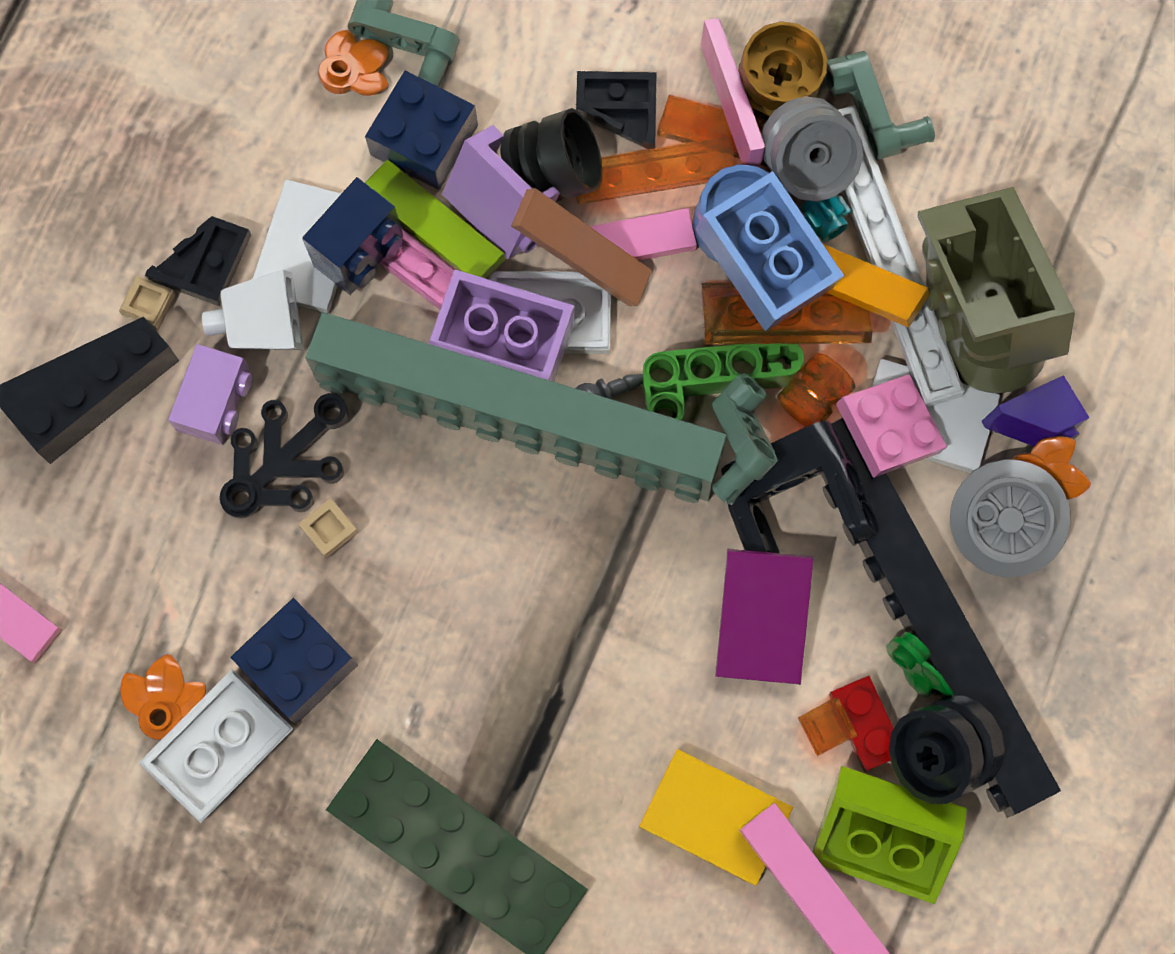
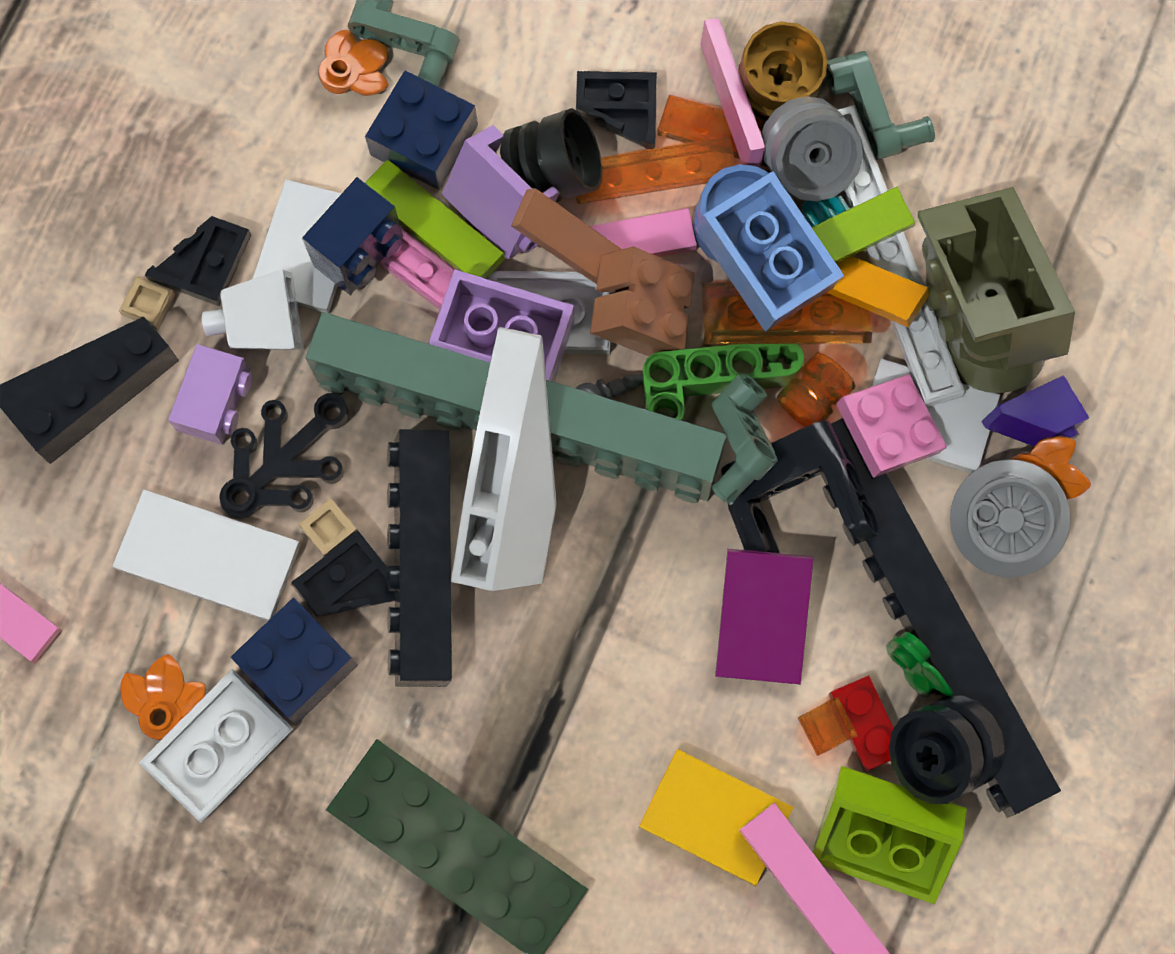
none -> white tile [112,489,301,621]
none -> black wing [291,531,395,617]
none -> black brick [387,429,452,687]
none -> white wedge [451,327,557,591]
none -> nougat piece [590,246,695,356]
none -> lime tile [811,186,915,264]

